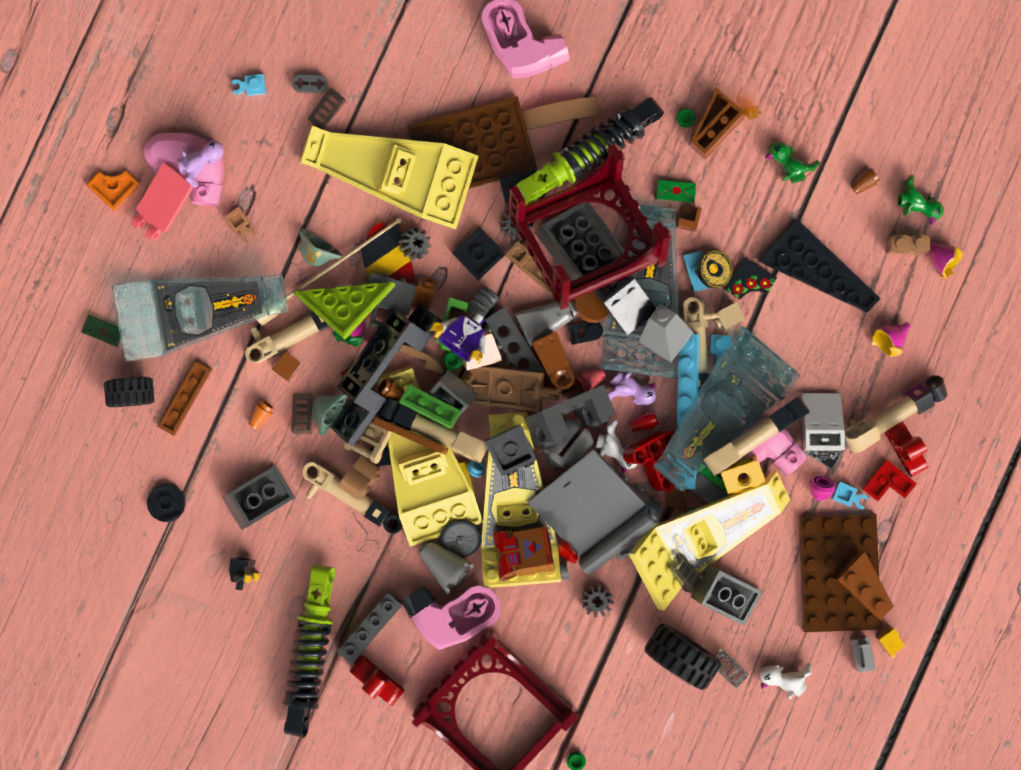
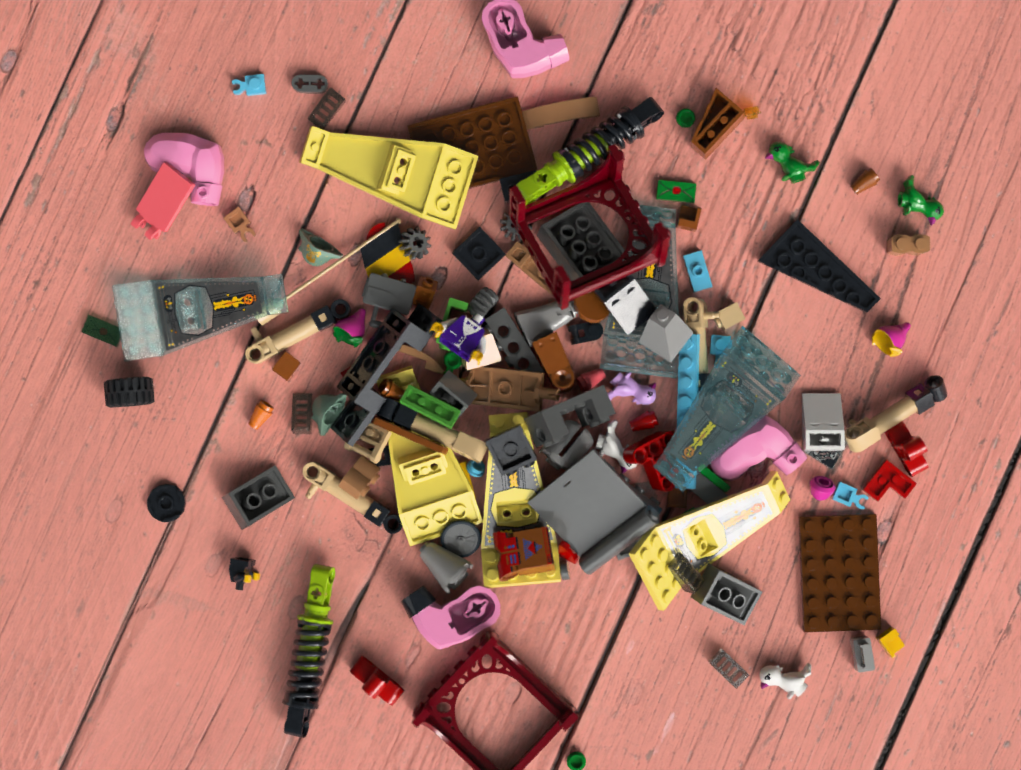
orange tile [86,170,141,212] -> none
dark orange tile [157,360,213,436] -> none
lavender animal [178,137,224,188] -> none
lime tile [293,281,396,339] -> none
dark grey brick [337,591,402,664] -> none
dark grey gear [581,584,614,618] -> none
black tyre [645,623,721,690] -> none
tile [697,250,733,289] -> none
tan piece [703,396,810,476] -> none
yellow brick [721,455,765,494] -> none
black tile [724,257,777,300] -> none
dark orange wedge [834,550,894,620] -> none
dark pink hat [929,241,964,279] -> none

